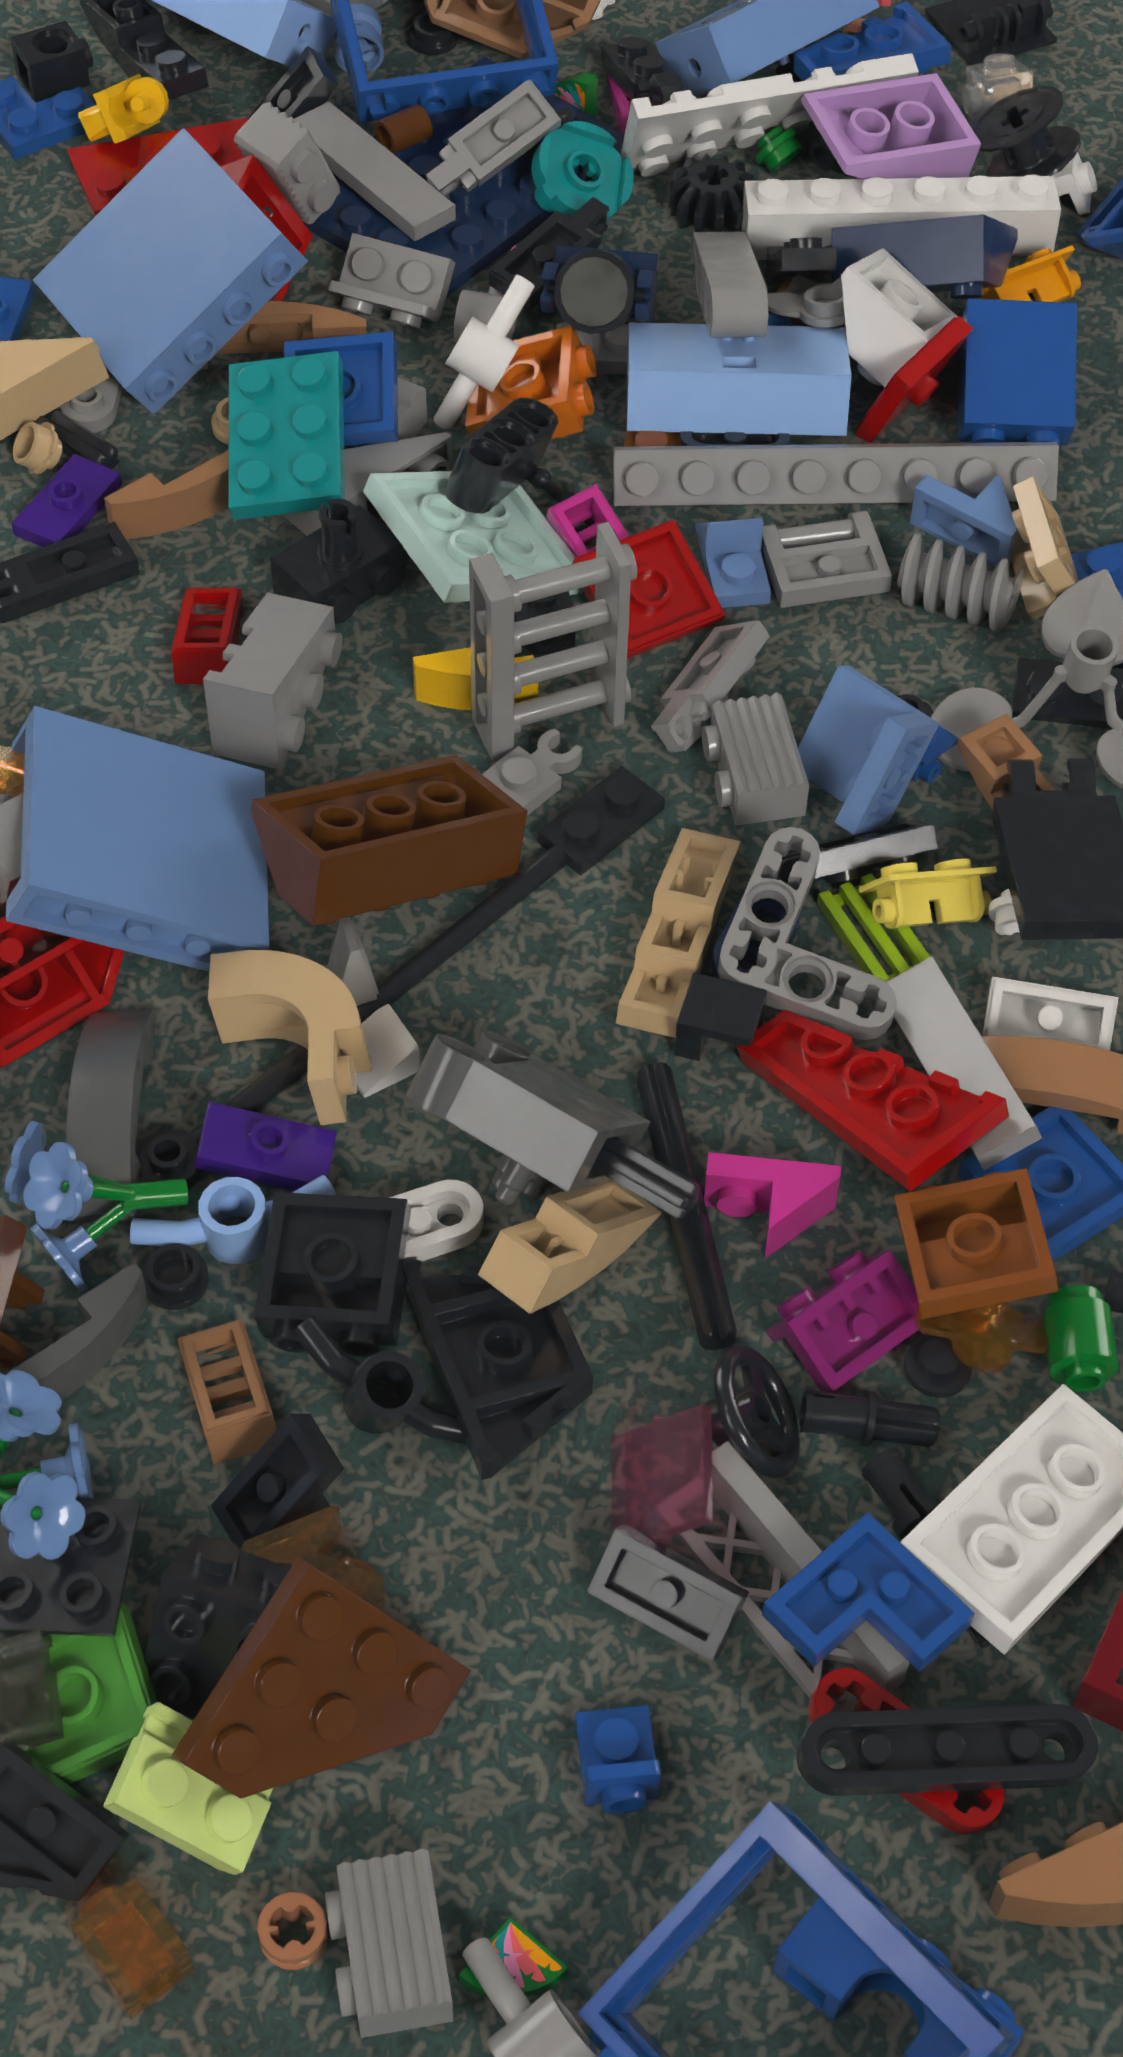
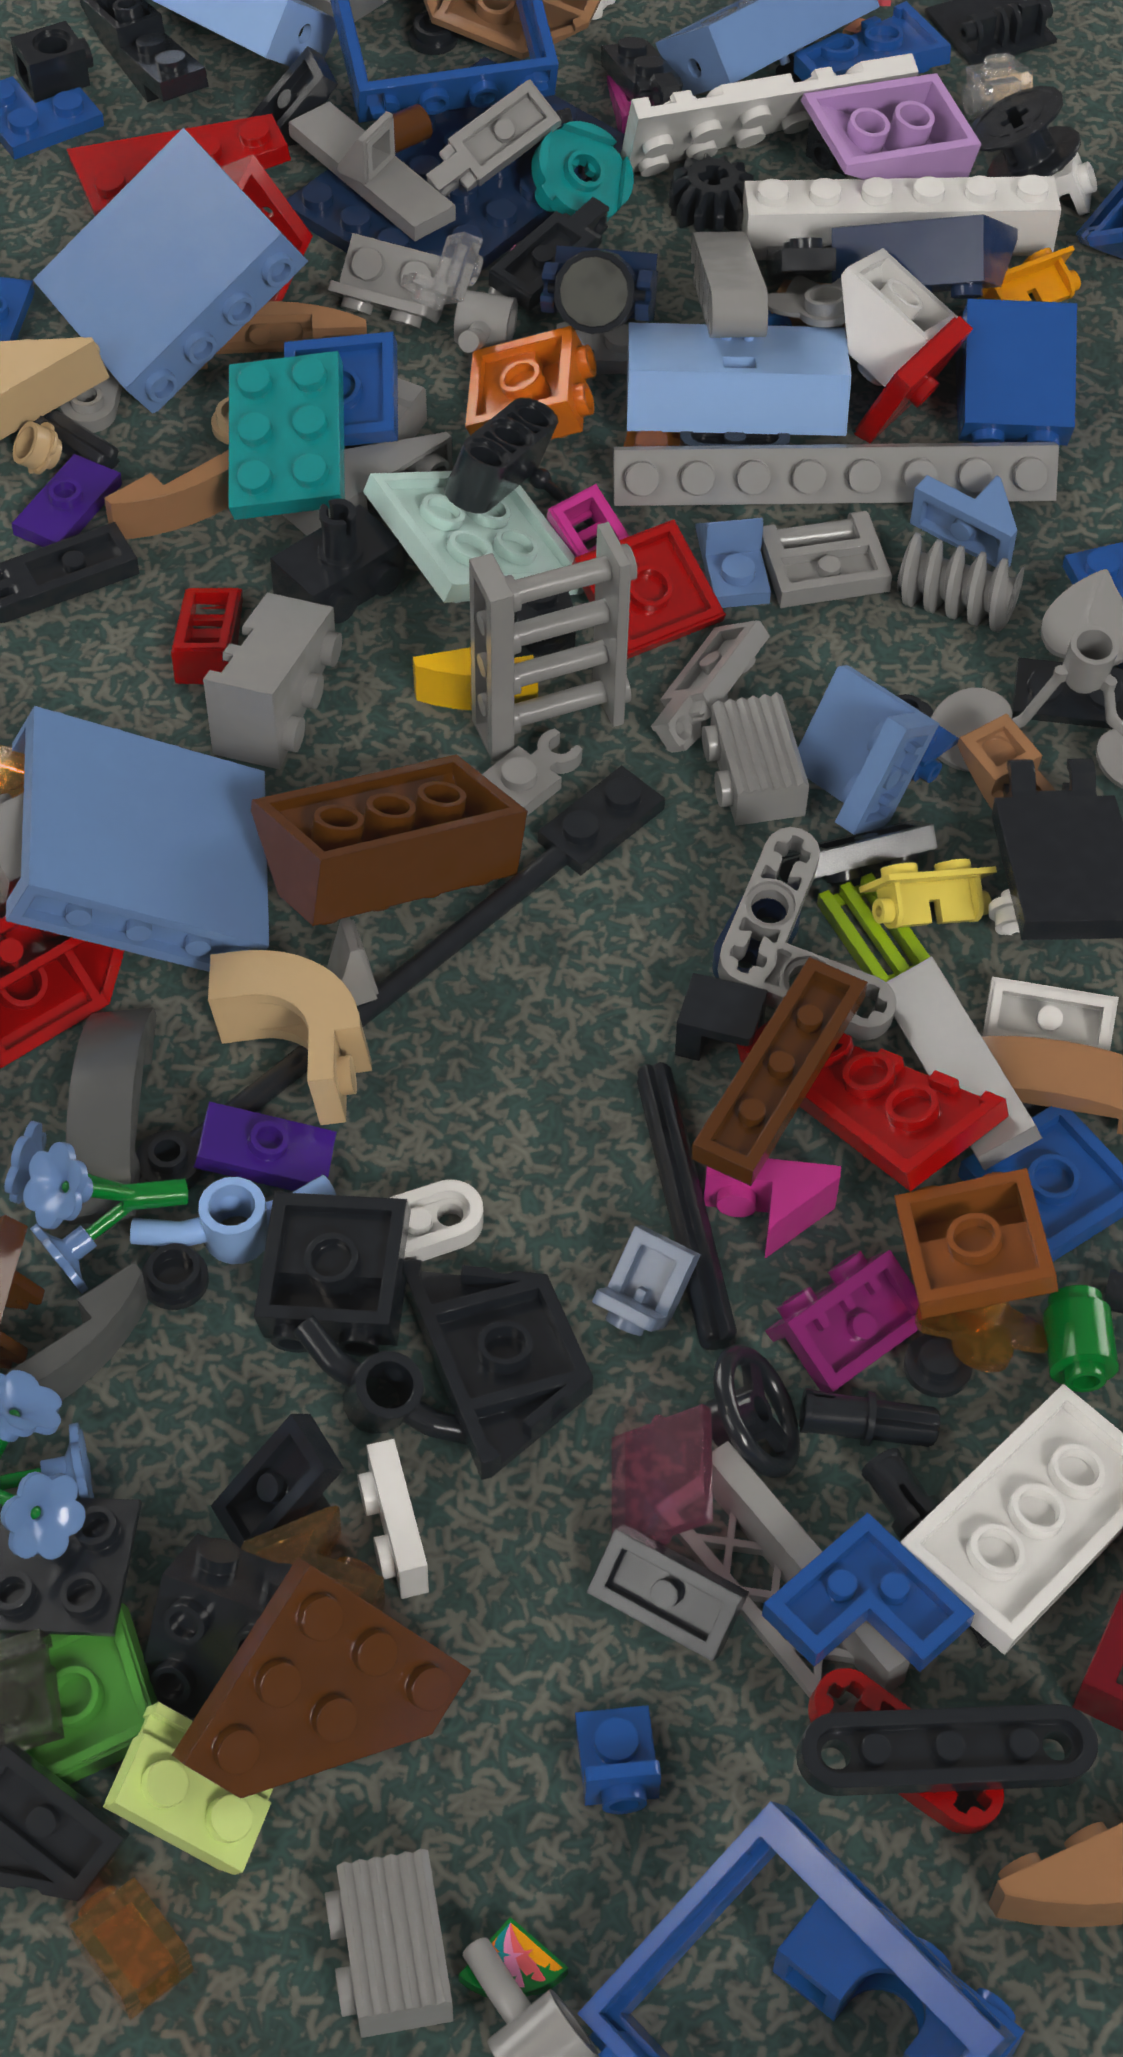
yellow hips [78,74,169,144] -> none
medium nougat slope [177,1318,277,1465] -> none
light grey brick [234,102,340,224] -> none
nougat bush [257,1892,328,1970] -> none
medium blue wheel [334,4,384,72] -> none
white slope [356,1004,420,1098] -> none
dark grey piece [406,1030,700,1219] -> none
white piece [434,275,535,429] -> none
tan slope [478,1181,662,1314] -> none
green tile [555,72,598,116] -> none
tan slope [616,828,741,1038] -> none
green plate [754,126,803,173] -> none
tan bracket [1011,476,1079,619] -> none
none -> light grey slope [336,111,395,185]
none -> white plate [357,1439,429,1599]
none -> clear bracket [400,232,483,310]
none -> sand blue bracket [592,1225,701,1336]
none -> reddish brown plate [691,957,868,1186]

